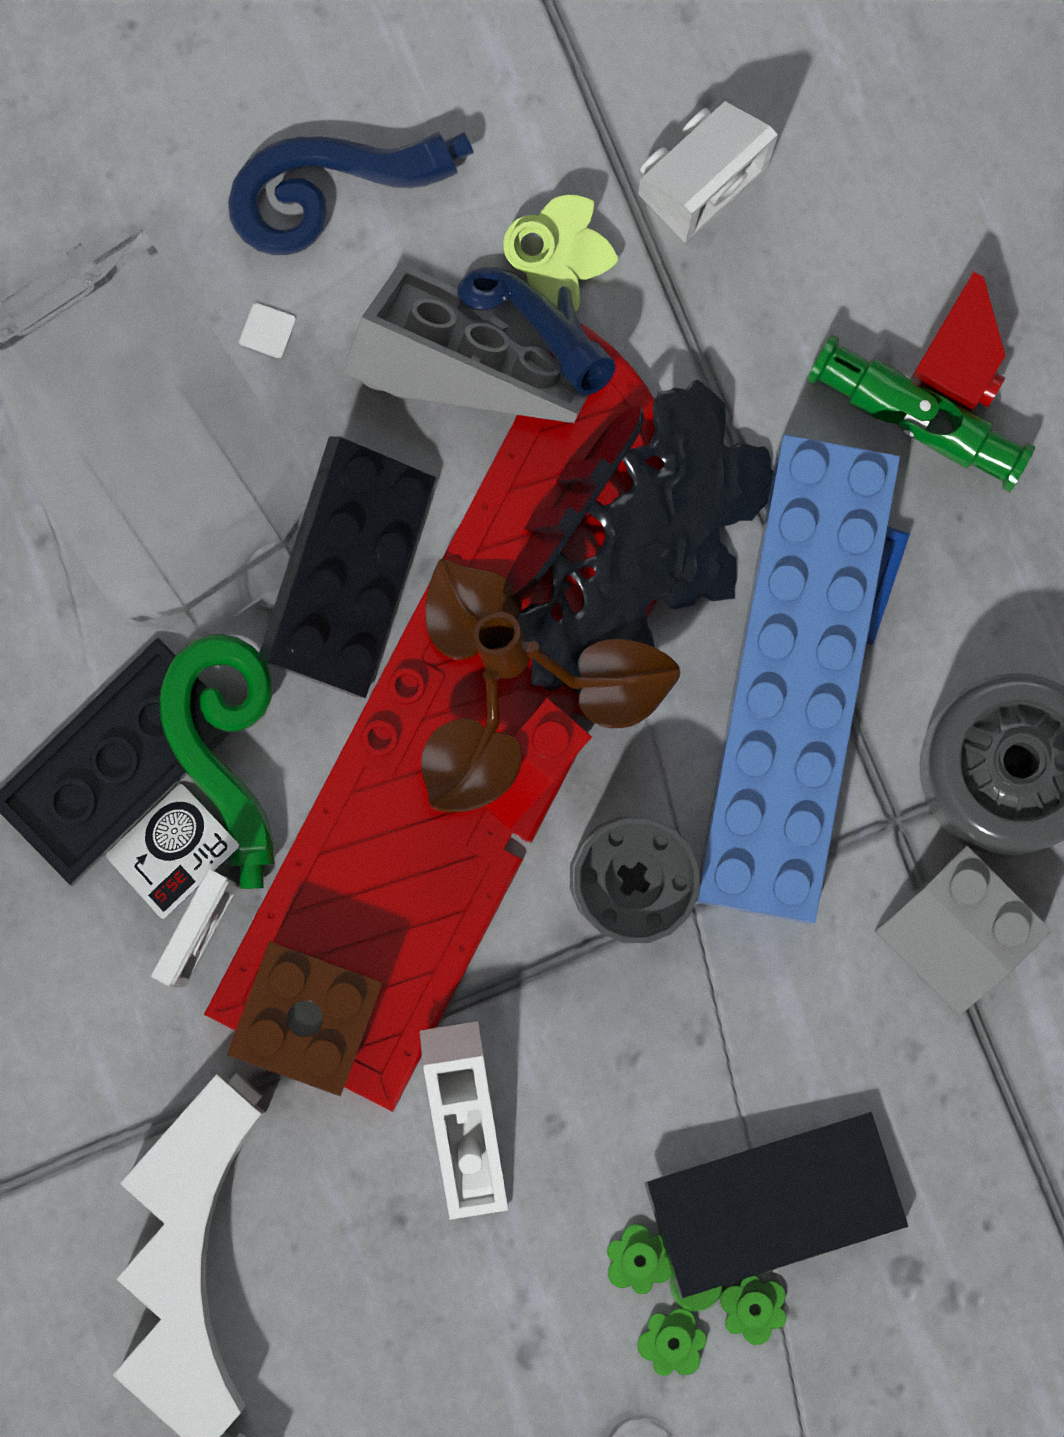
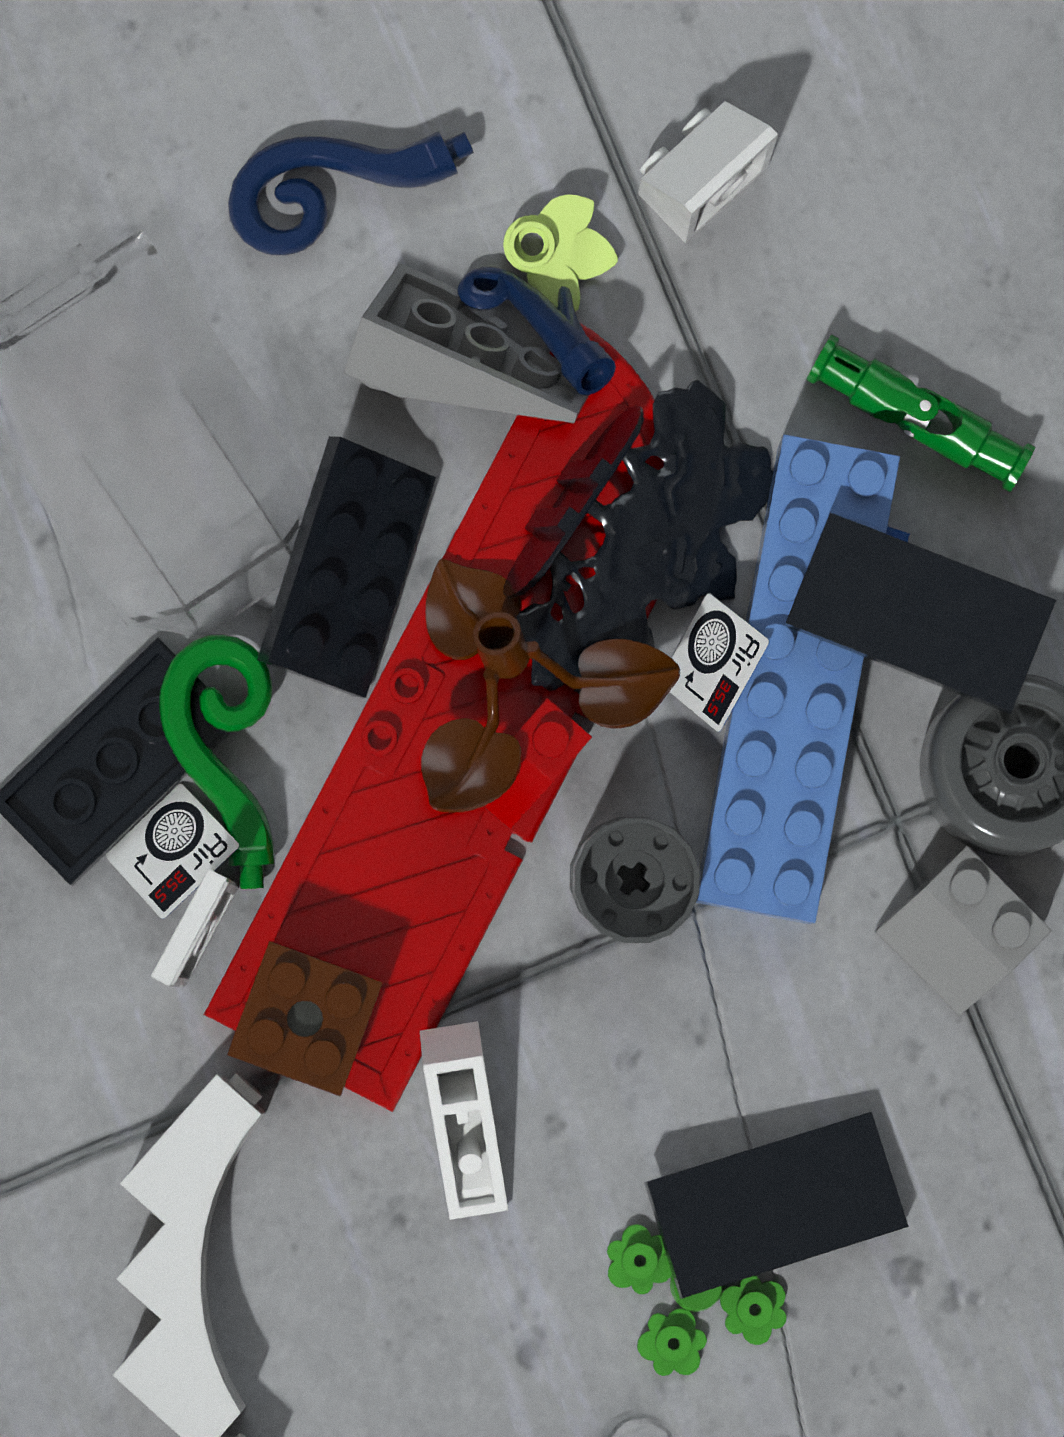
white sticker [239,303,296,358] -> none
red slope [910,271,1006,411] -> none
none -> white sticker [670,593,769,732]
none -> black tile [785,512,1057,714]

